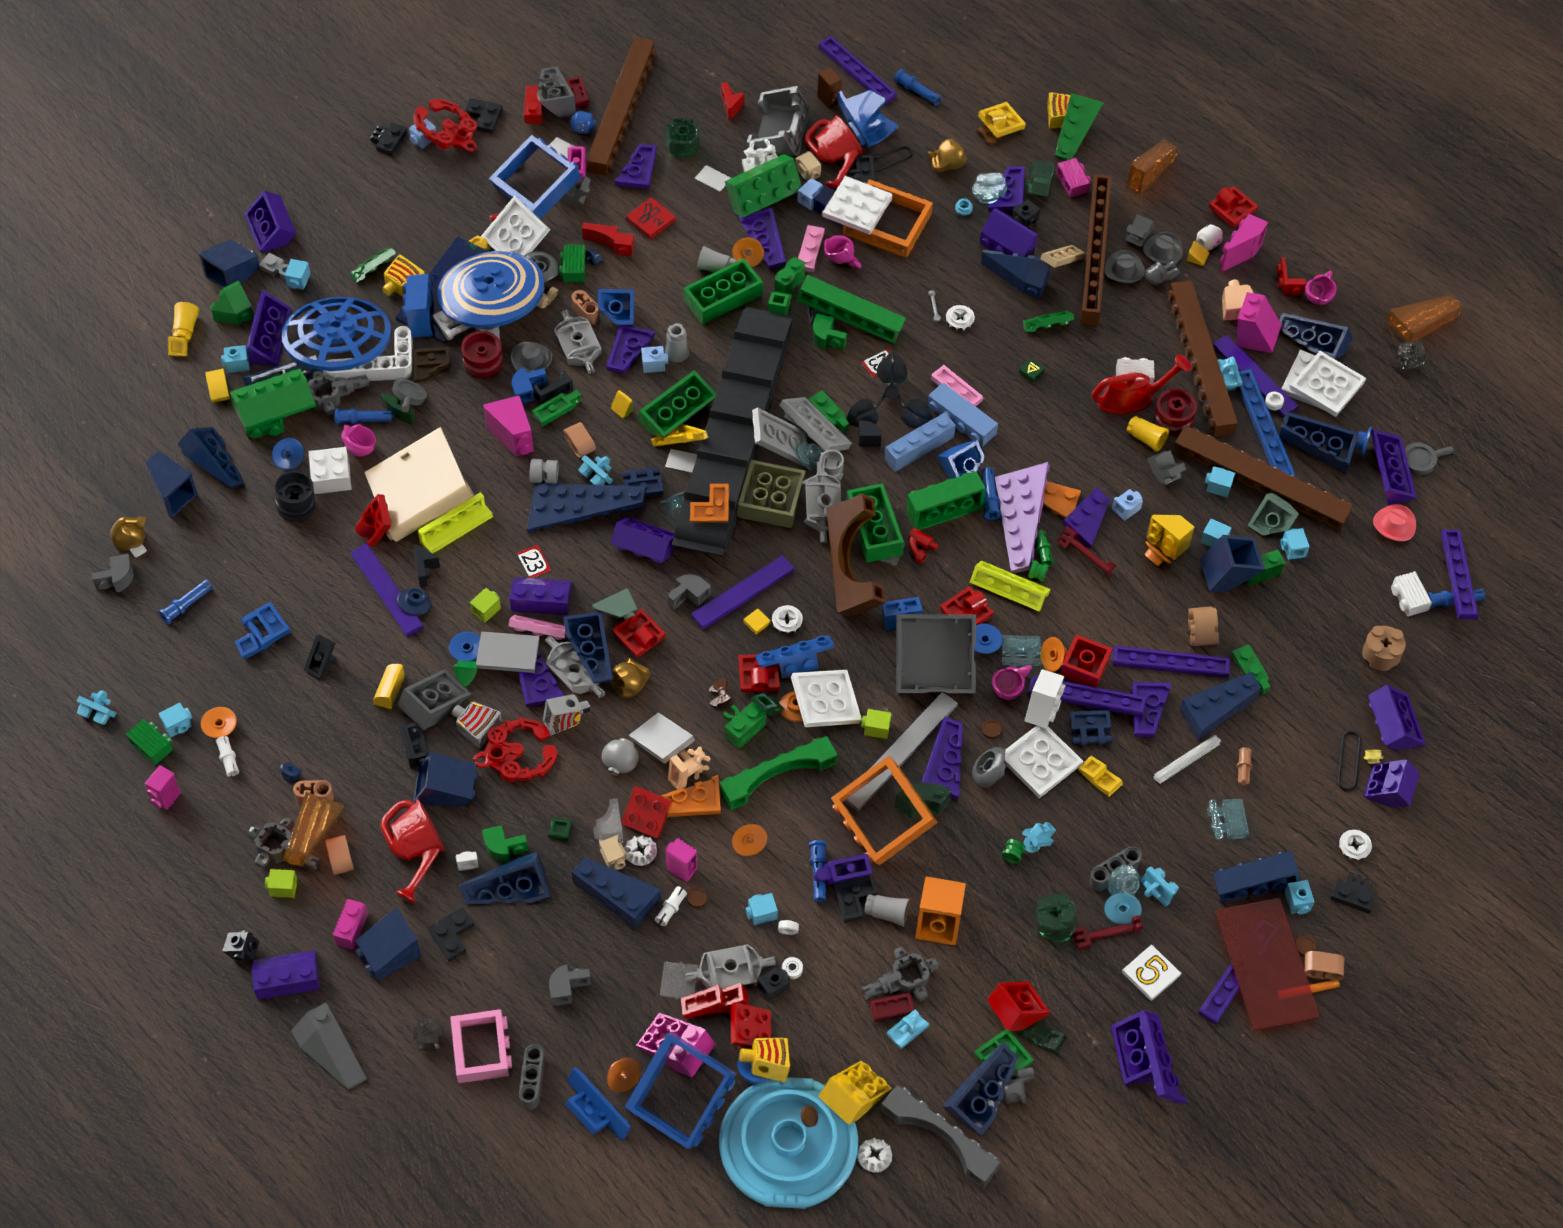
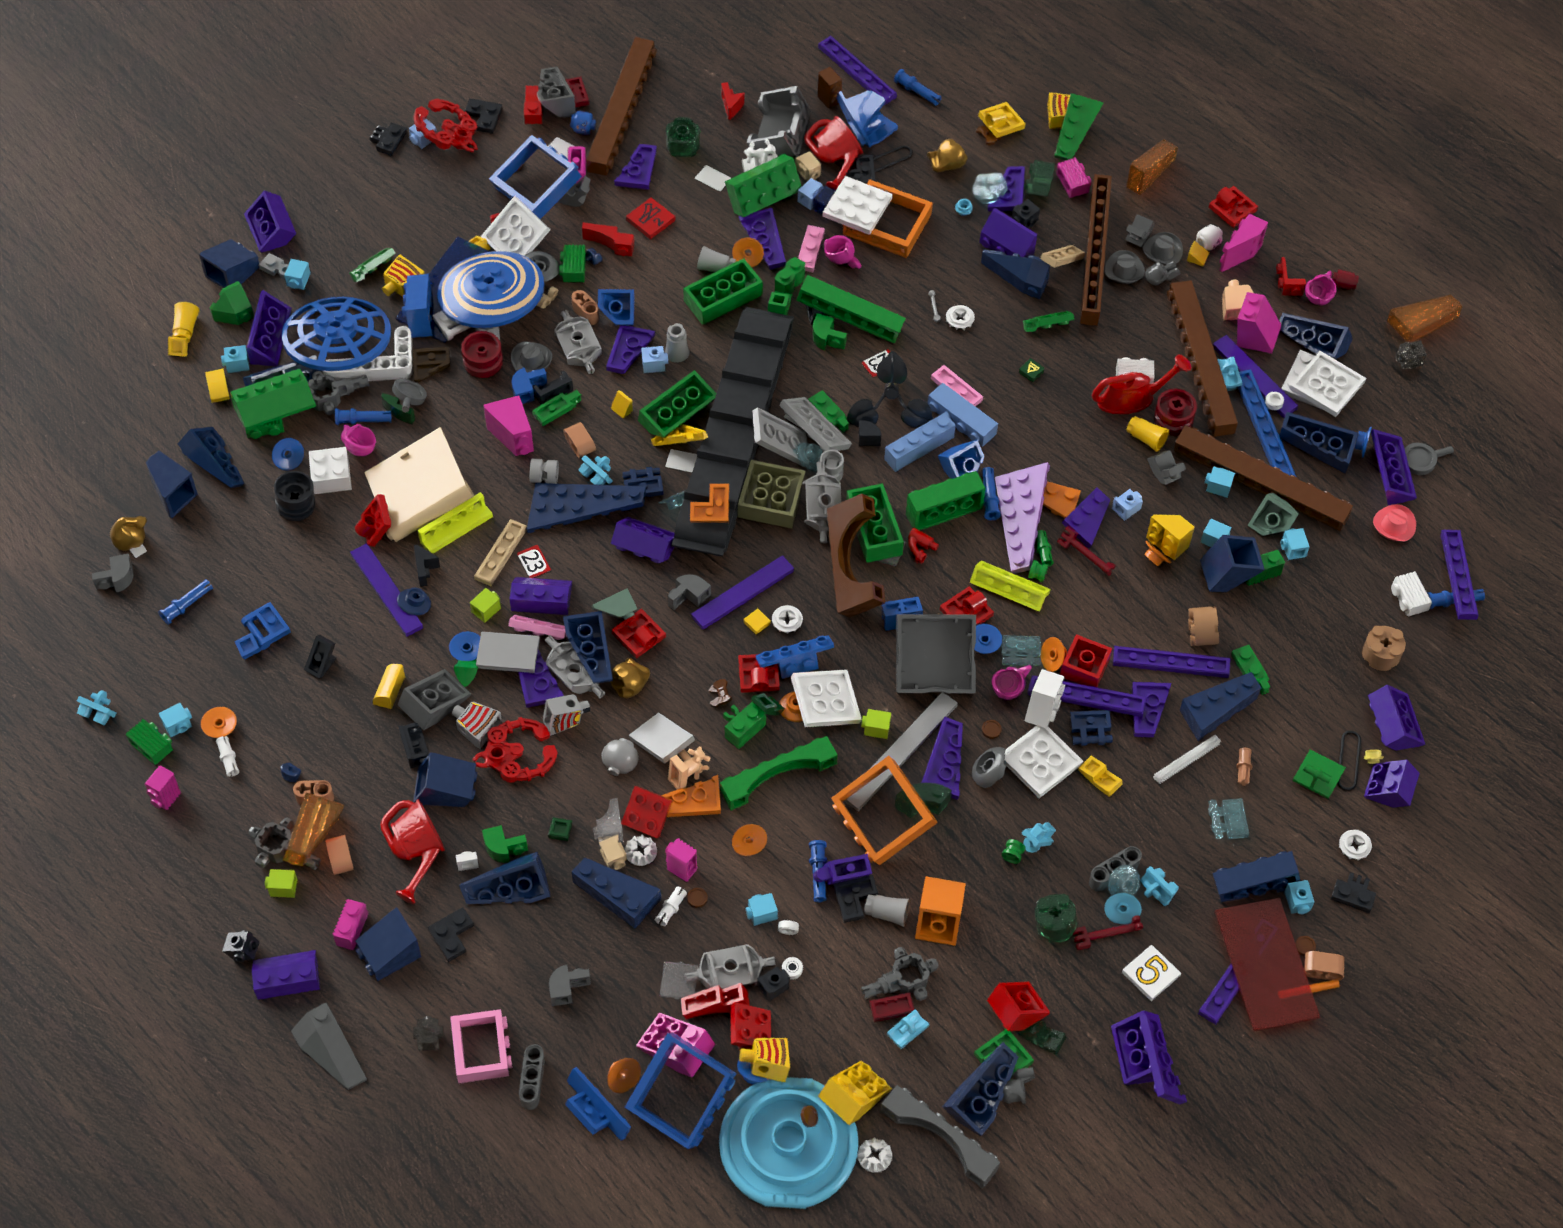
none -> tan tile [474,519,527,586]
none -> green plate [1293,749,1346,799]
none -> dark red brick [1332,269,1359,290]

